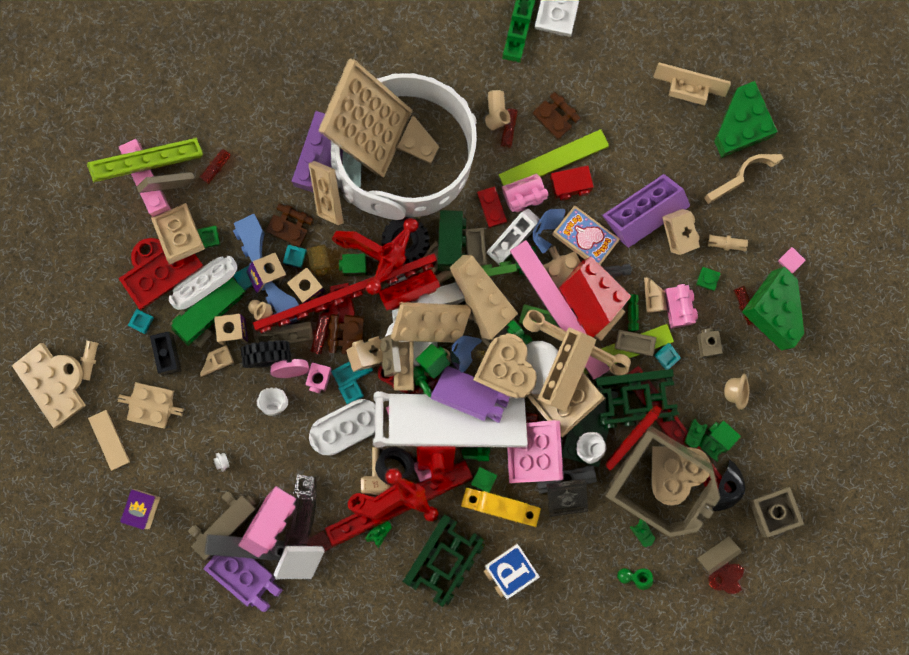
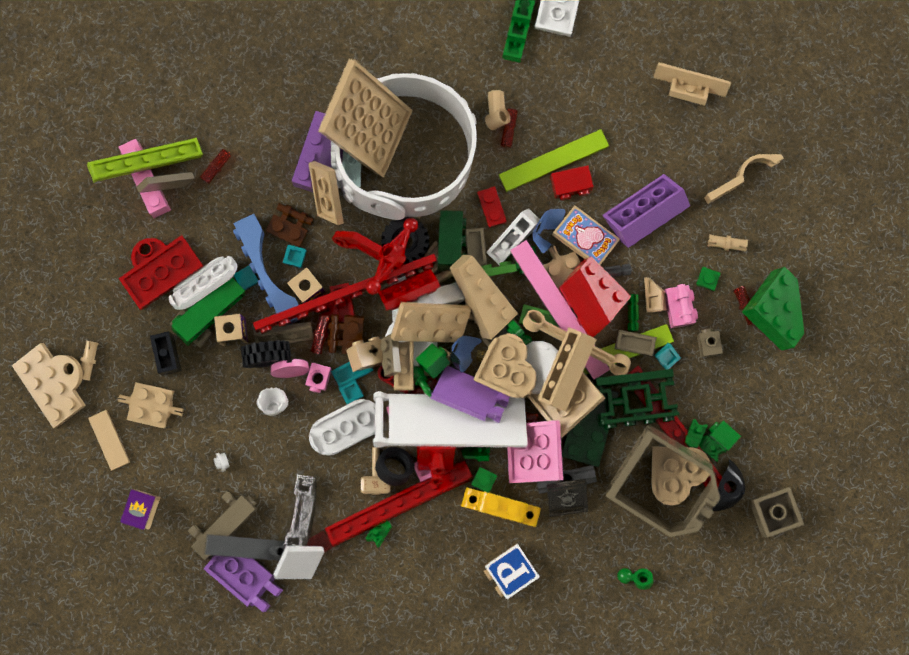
teal tile [127,309,154,334] -> none
tan tile [151,203,205,264] -> none
green plate [197,226,220,248] -> none
tan tile [200,345,234,377] -> none
bright pink brick [238,487,296,558] -> none
tan piece [246,253,286,293] -> none
tan plate [248,300,273,320] -> none
clear yellow brick [307,245,331,275] -> none
green brick [339,254,367,276] -> none
red piece [348,469,439,522] -> none
tan wing [397,116,439,164] -> none
dark green fence [403,514,485,607] -> none
bright pink brick [502,174,549,212] -> none
reddish brown plate [532,92,581,140] -> none
white hair [576,432,606,464] -> none
tan piece [595,308,625,341] -> none
red tile [606,405,662,470] -> none
green piece [630,519,655,547] -> none
tan brick [662,209,700,255] -> none
dark tan tile [697,537,742,575] -> none
clear red plate [708,562,744,594] -> none
green brick [714,81,778,158] -> none
tan hat [724,373,749,410] -> none
bright pink tile [778,247,806,273] -> none

